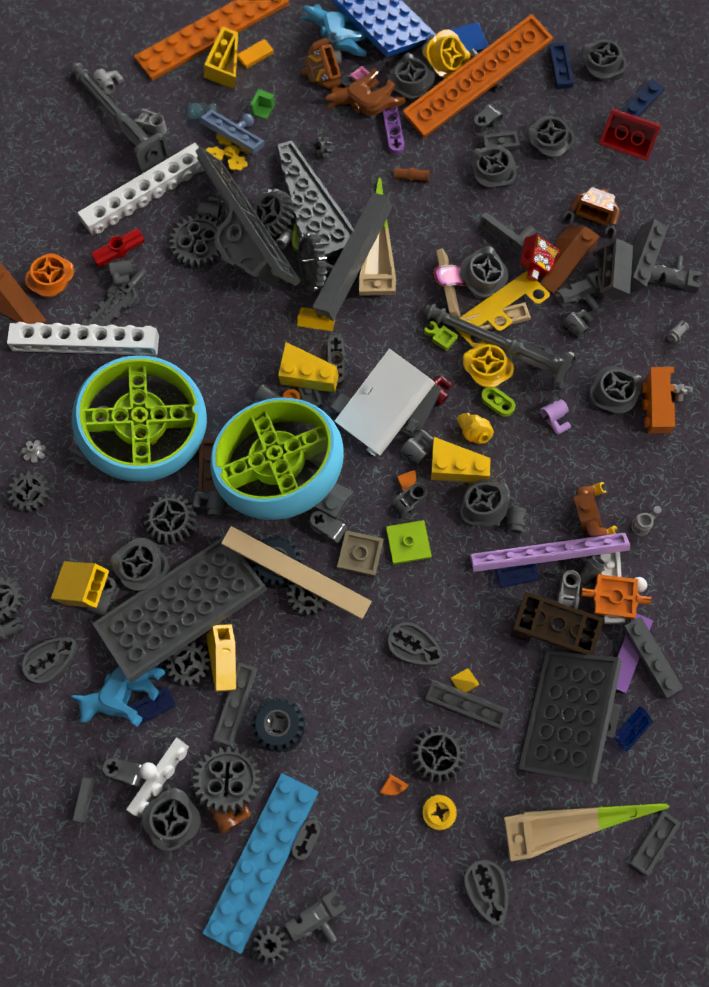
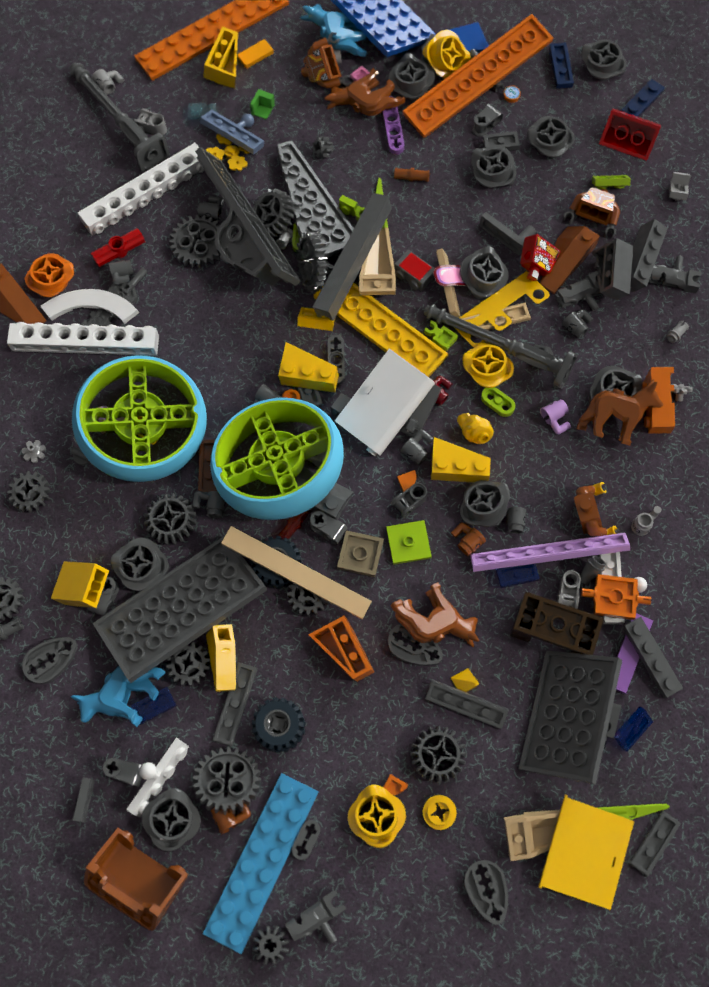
none -> white tile [41,289,139,324]
none -> dark orange windscreen [84,828,188,931]
none -> clear red pin [278,510,311,539]
none -> orange wedge [309,616,374,681]
none -> yellow plate [314,283,448,377]
none -> lime plate [339,195,365,221]
none -> yellow piece [348,785,406,848]
none -> dark orange animal [390,582,480,647]
none -> brick [394,250,435,292]
none -> dark orange piece [451,522,486,556]
none -> tile [503,86,521,103]
none -> yellow piece [539,795,634,910]
none -> dark orange animal [576,379,663,446]
none -> lime plate [592,175,631,189]
none -> light grey bracket [669,172,691,200]

